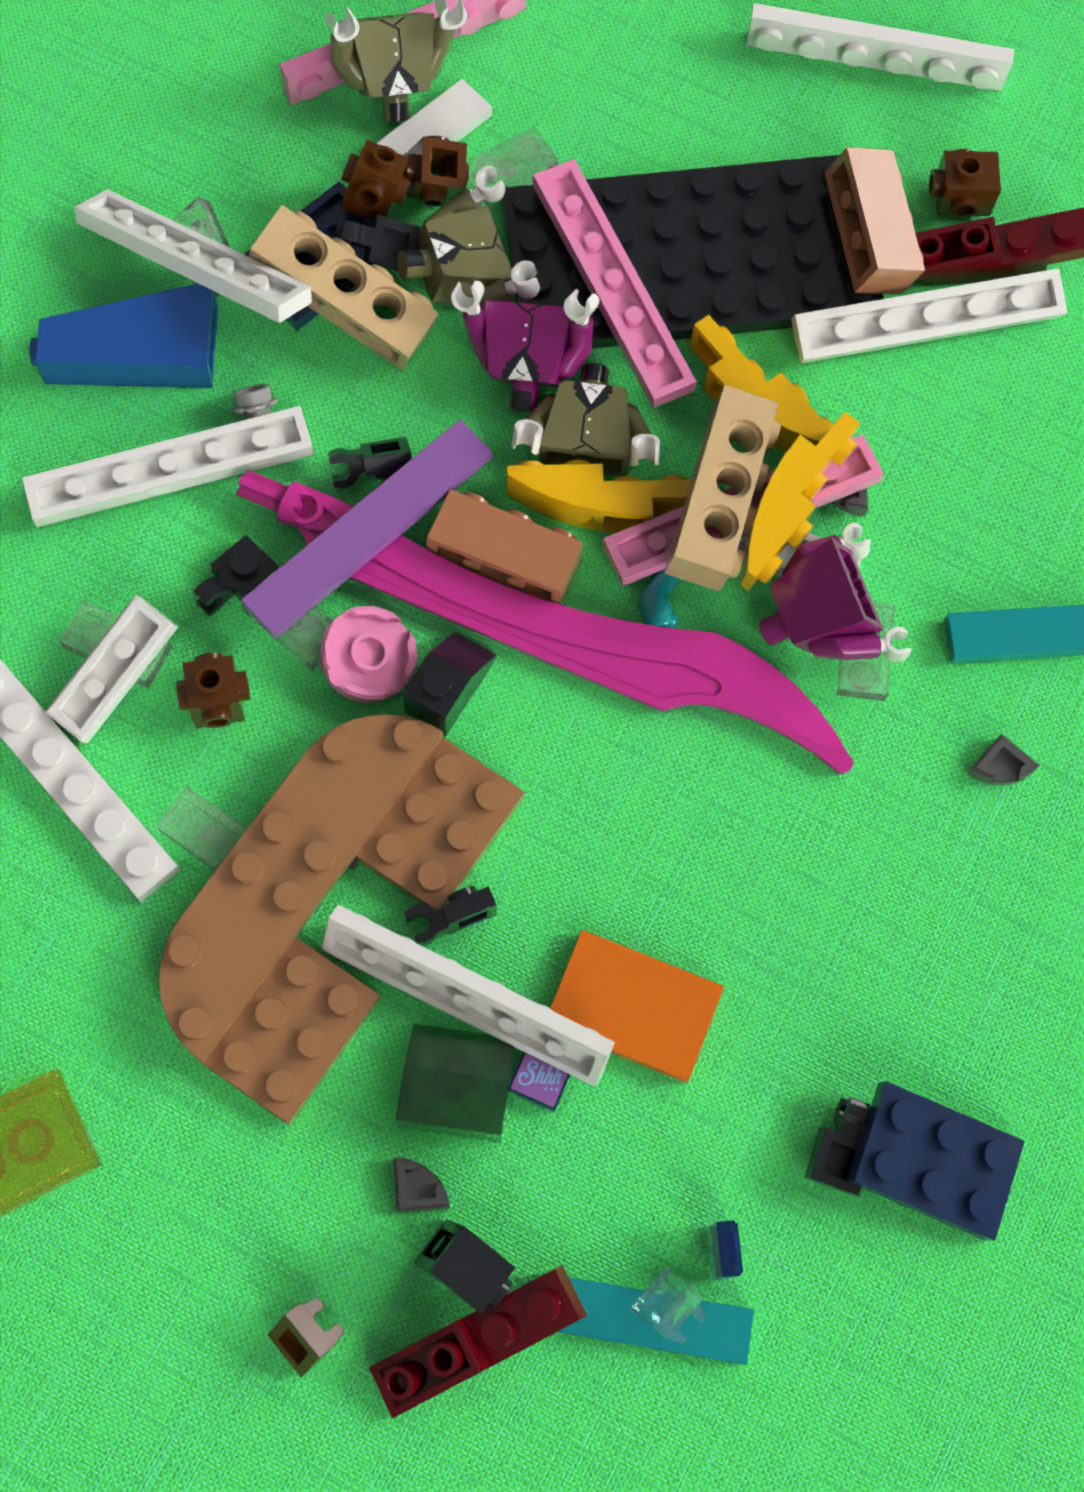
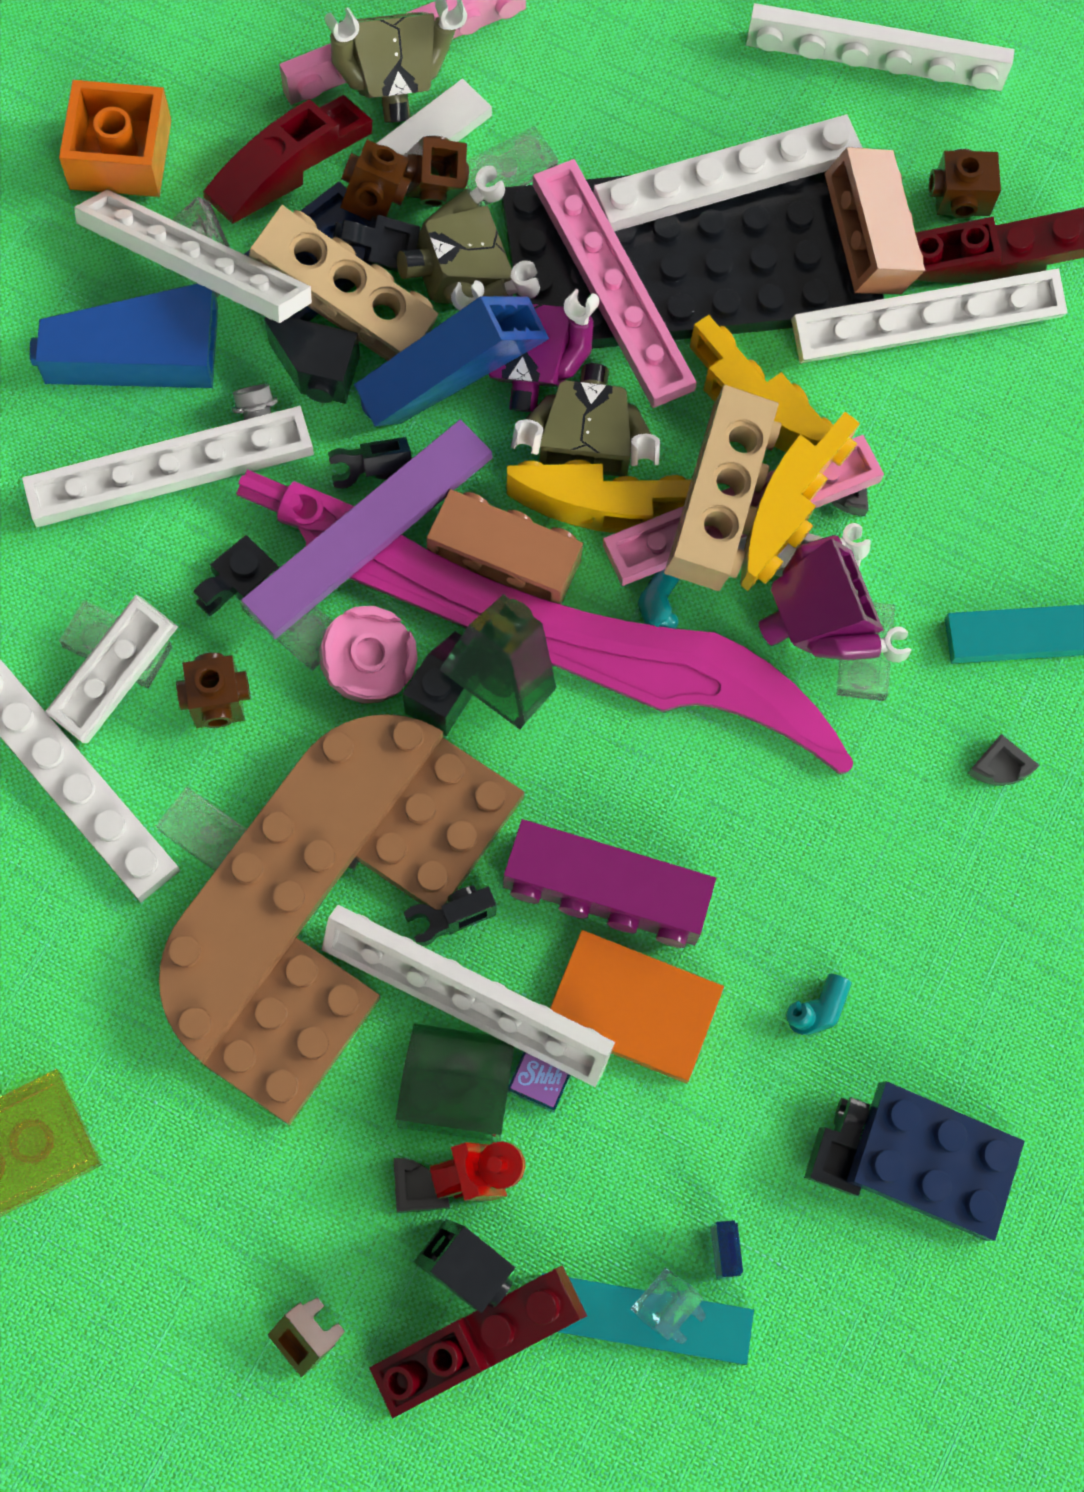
none -> orange brick [59,80,172,197]
none -> dark red slope [203,95,373,224]
none -> black slope [264,316,360,404]
none -> blue slope [354,296,549,426]
none -> red hips [430,1141,526,1201]
none -> clear green slope [439,594,557,730]
none -> magenta brick [503,819,717,948]
none -> white plate [594,114,862,232]
none -> teal arm [786,974,852,1035]

